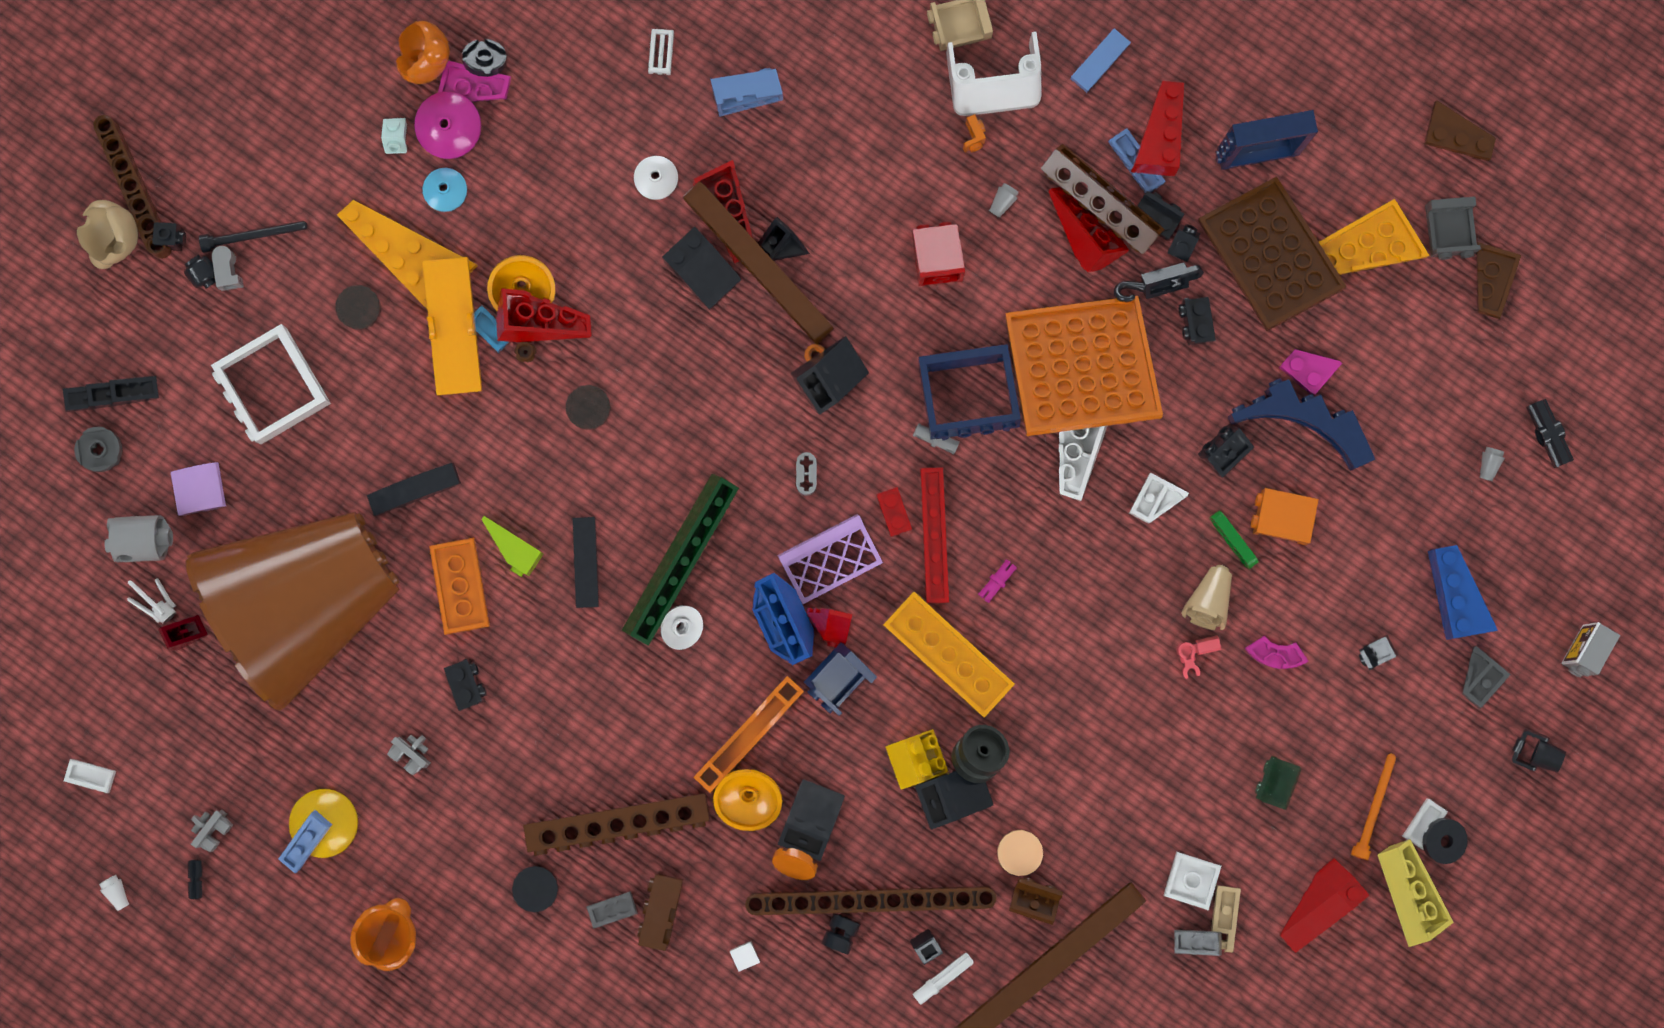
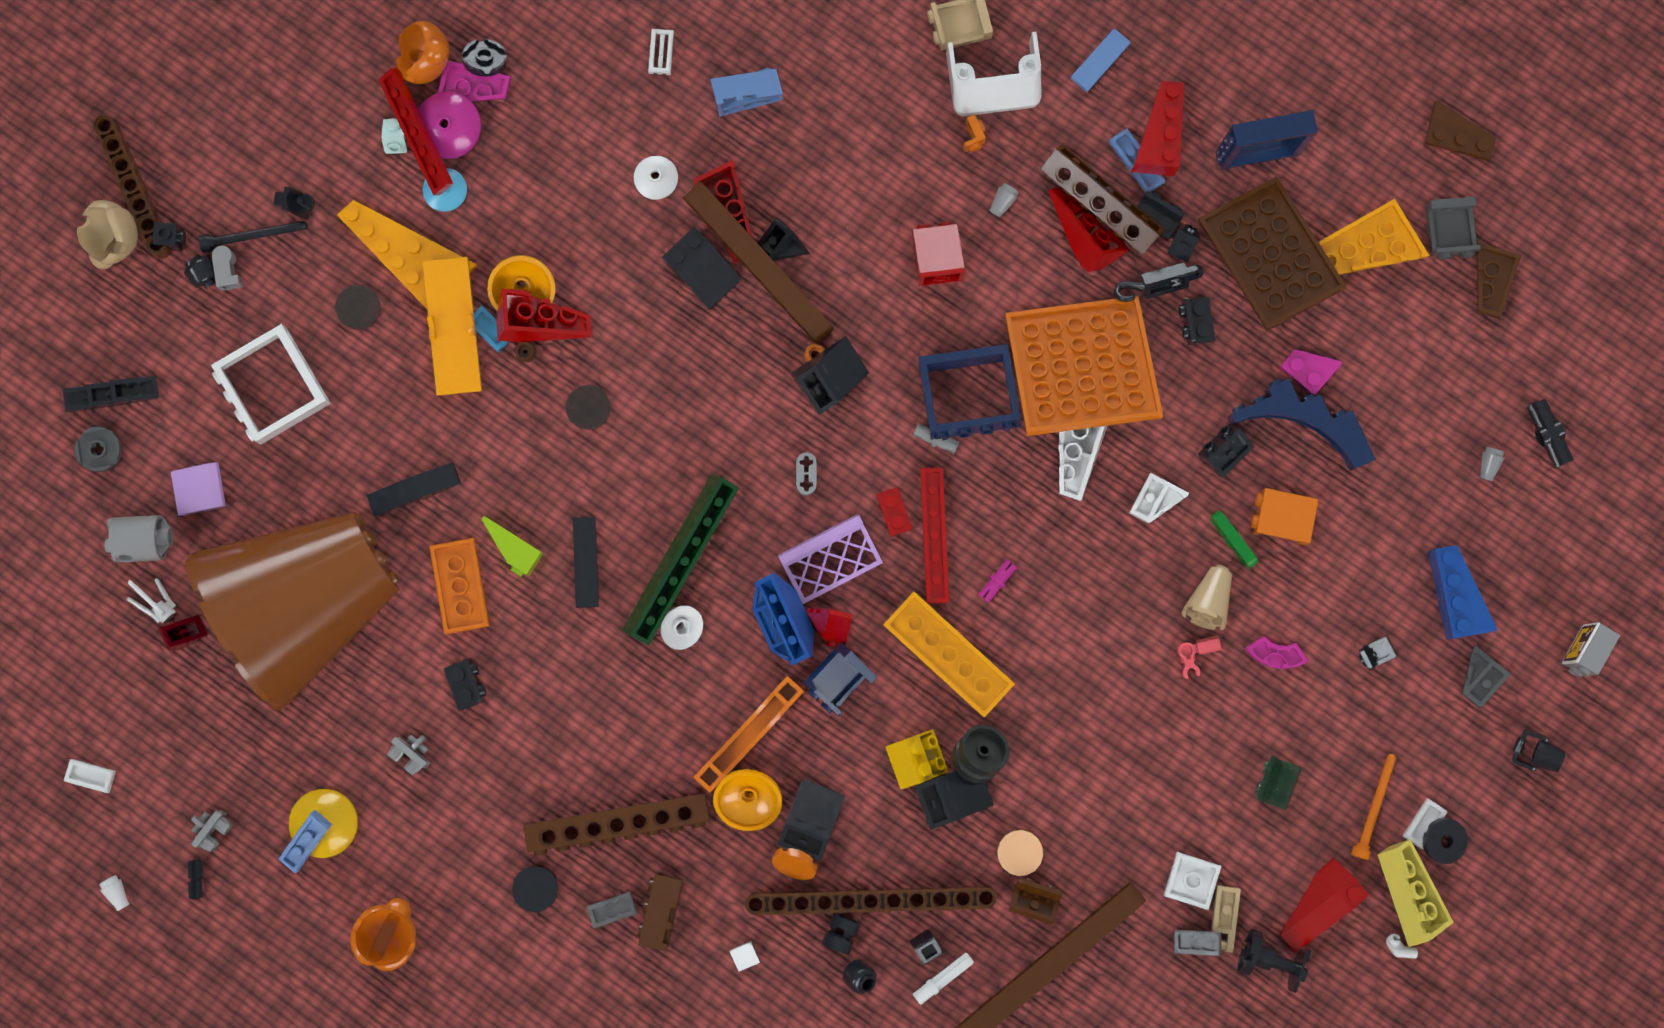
none -> black hips [274,187,315,219]
none -> red plate [378,68,453,196]
none -> black head [842,959,877,994]
none -> black piece [1237,929,1311,993]
none -> white arm [1386,933,1418,959]

